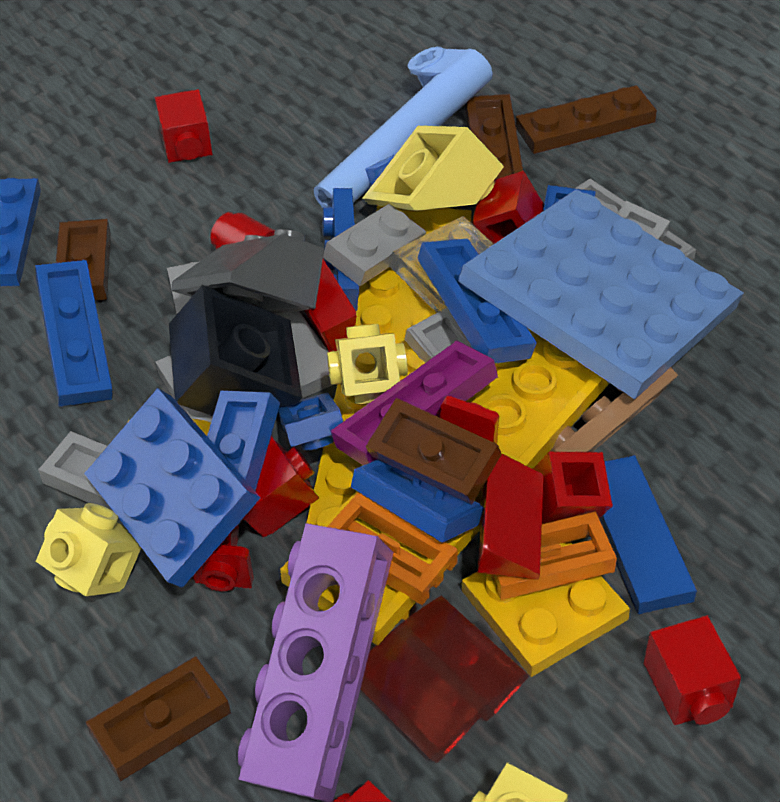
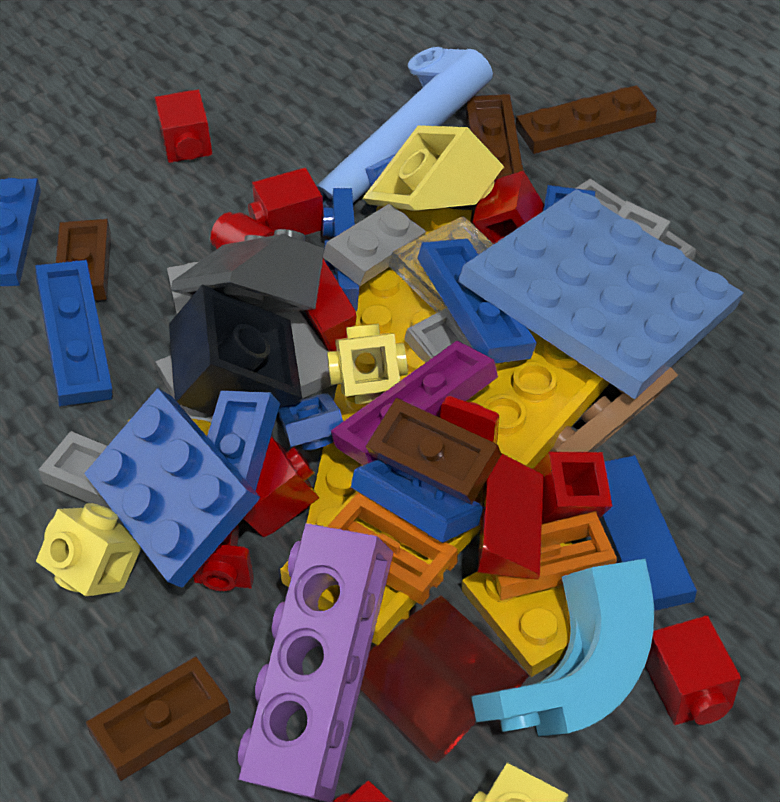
none -> red brick [248,167,323,235]
none -> medium azure arch [471,559,654,736]

